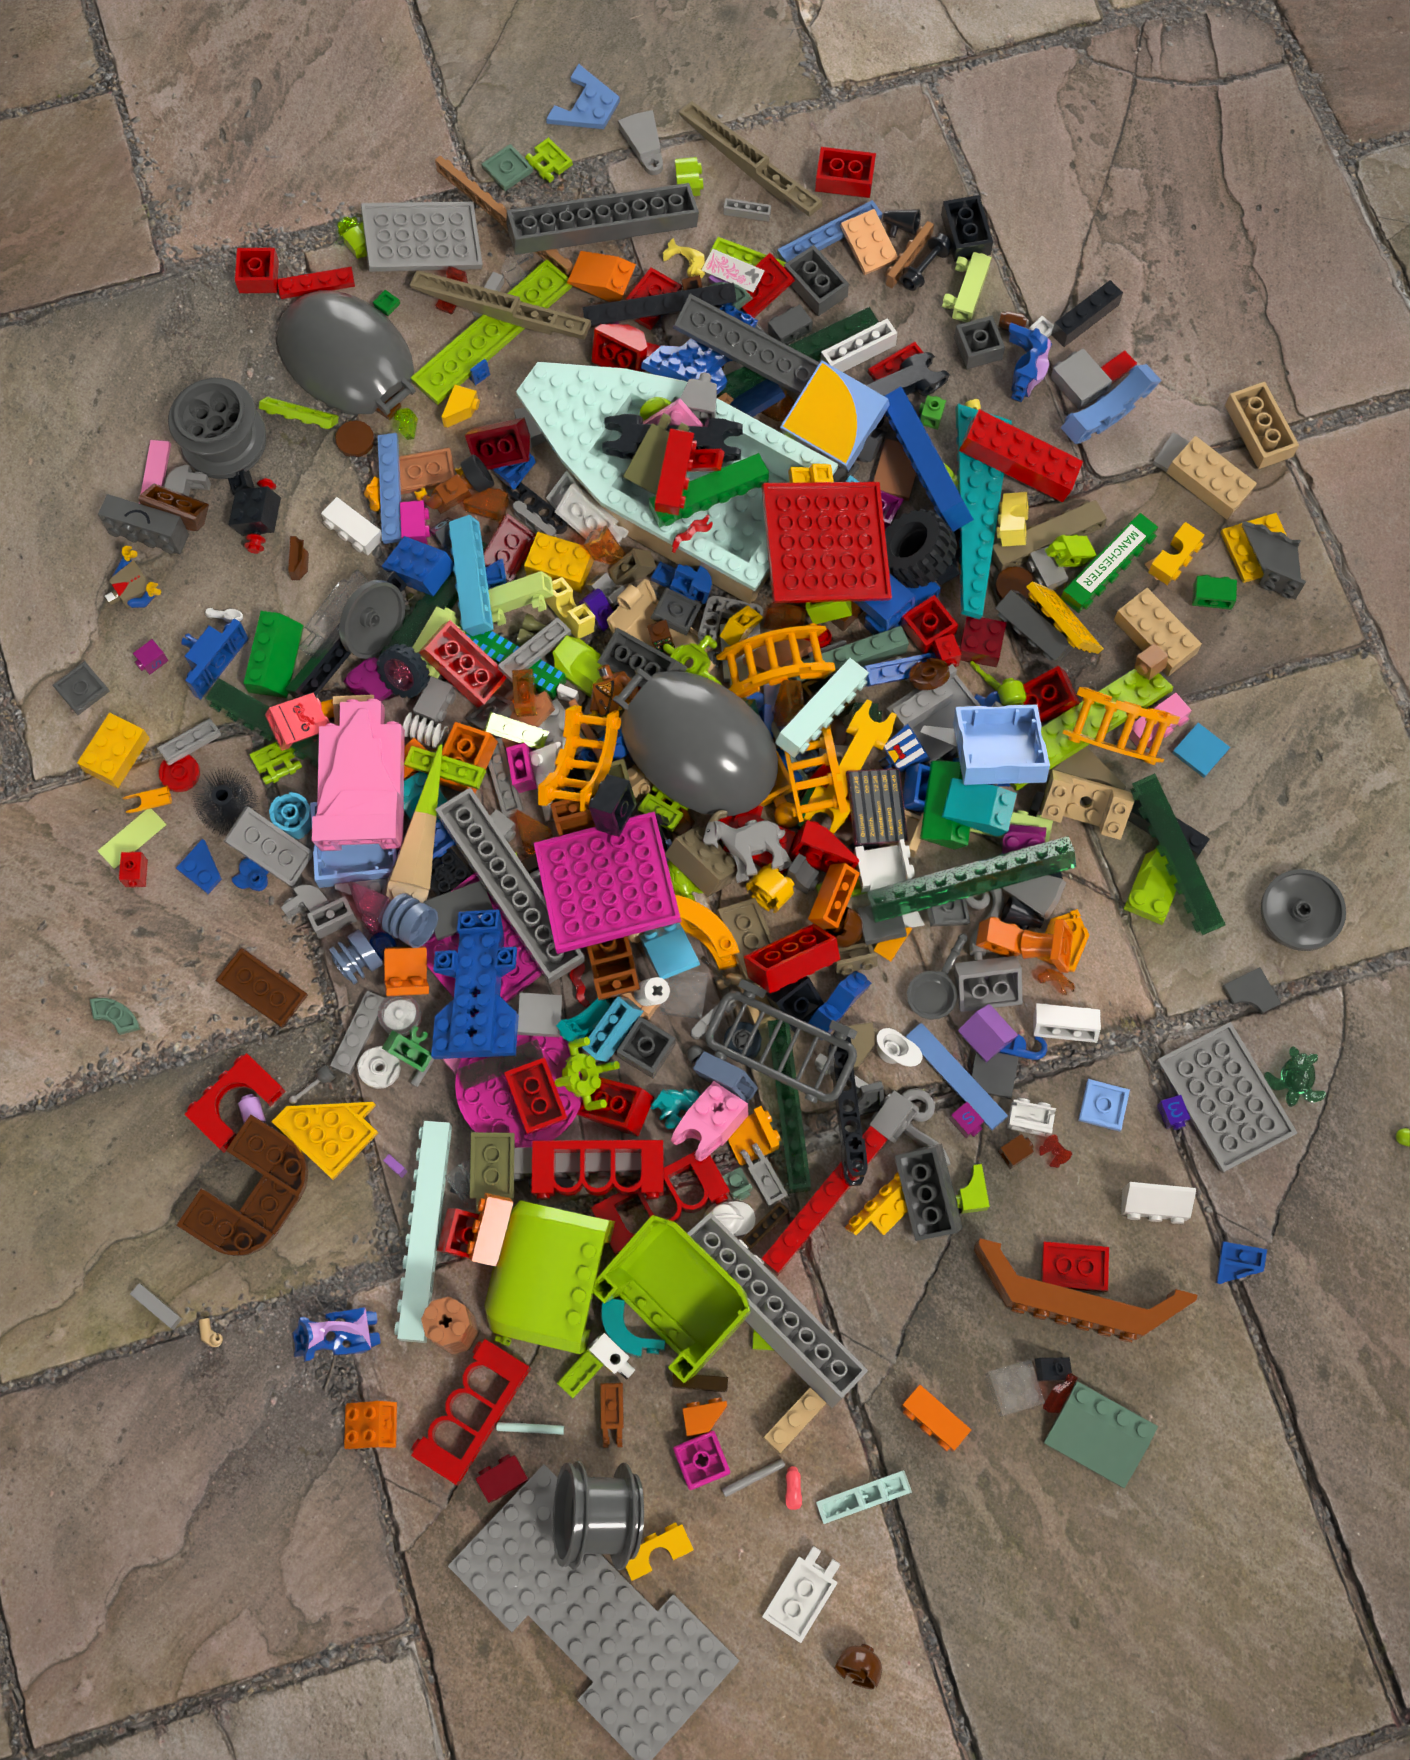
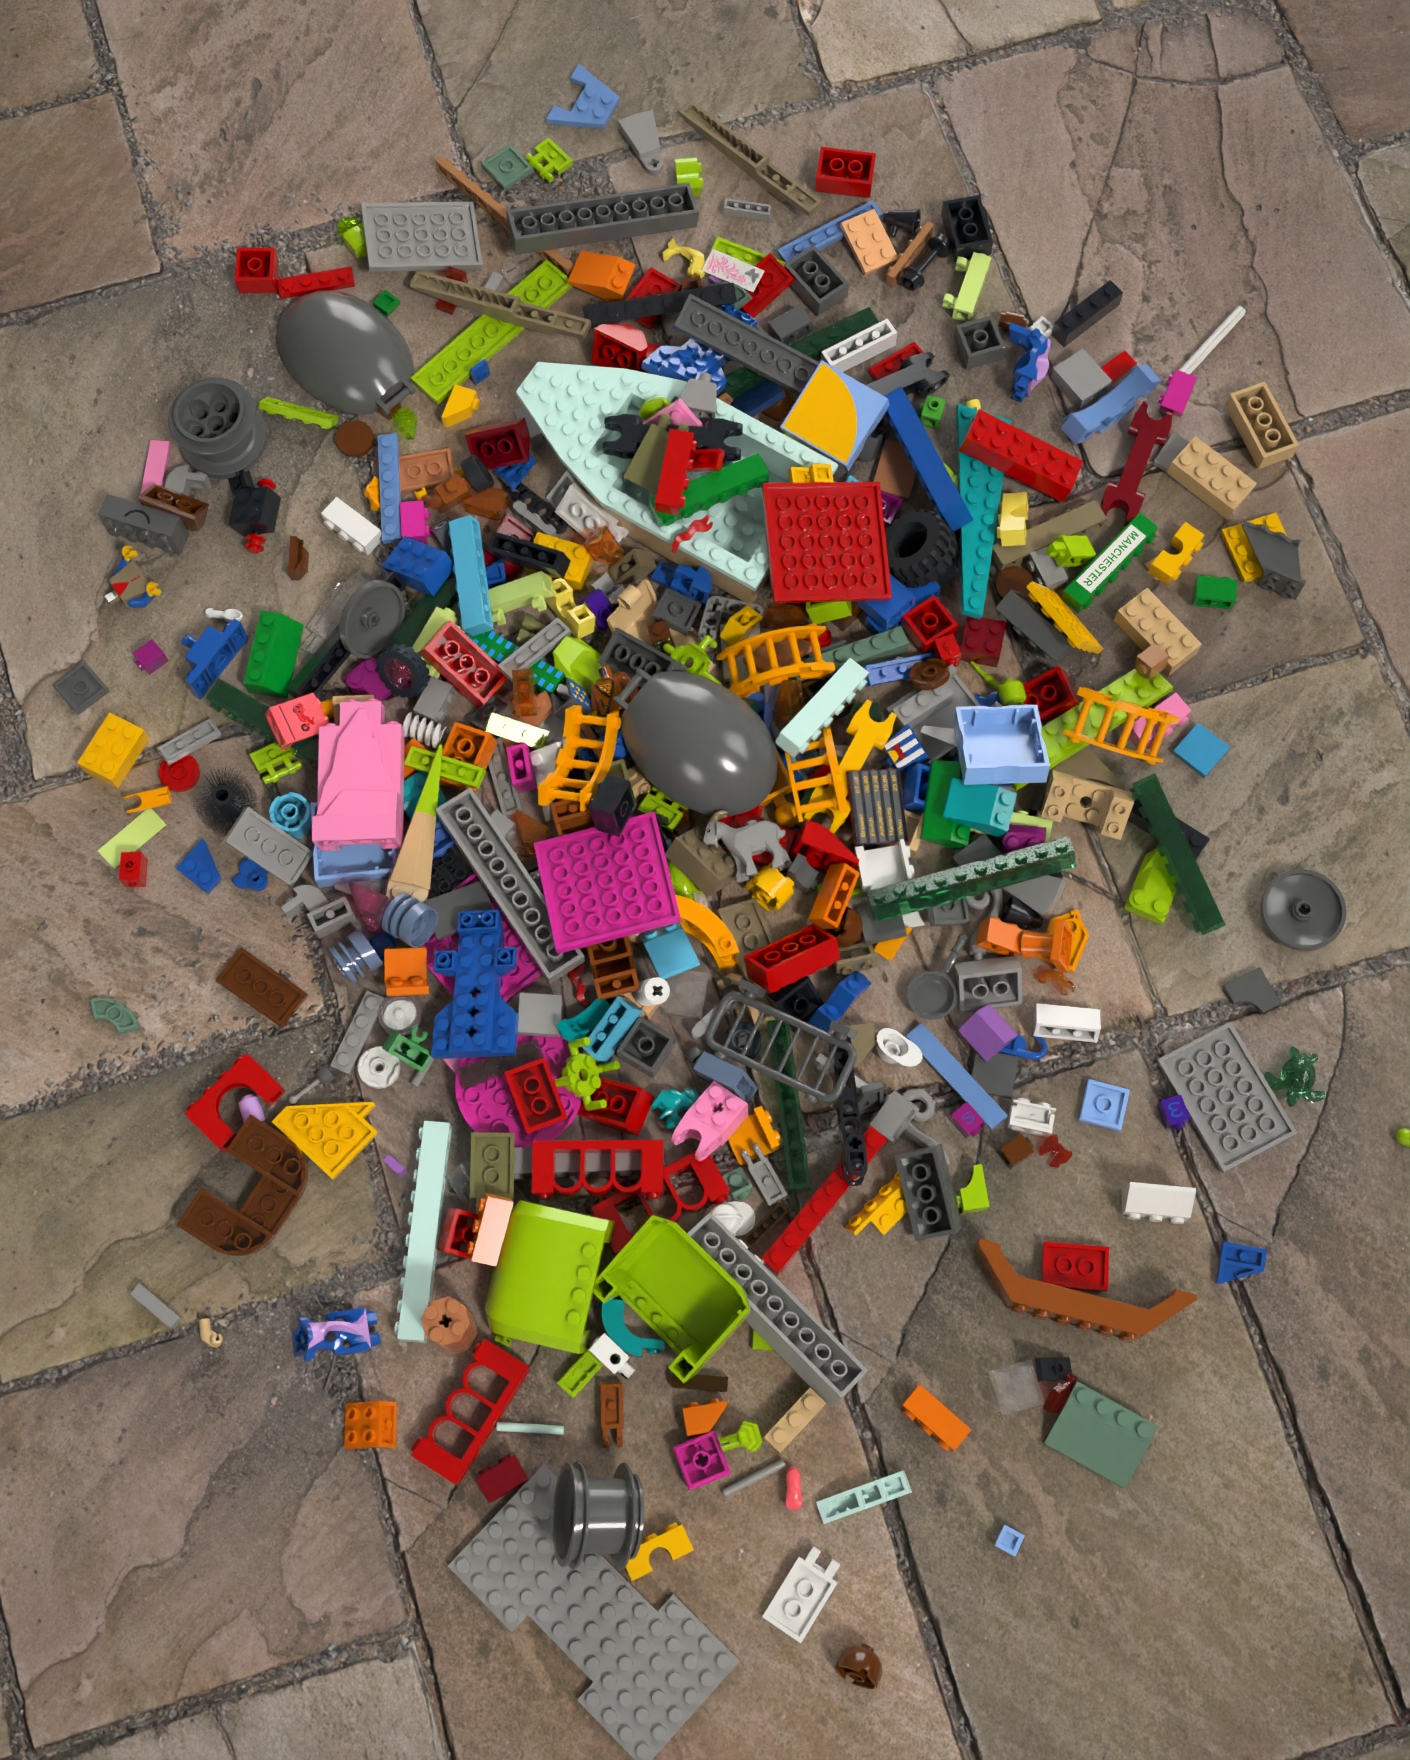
none -> black brick [487,531,571,579]
none -> piece [550,678,592,722]
none -> lime connector [720,1421,763,1453]
none -> dark grey brick [950,834,1000,882]
none -> light blue plate [994,1525,1025,1557]
none -> dark red piece [1101,401,1174,526]
none -> dark pink brick [1158,369,1198,418]
none -> white axle [1179,306,1246,374]

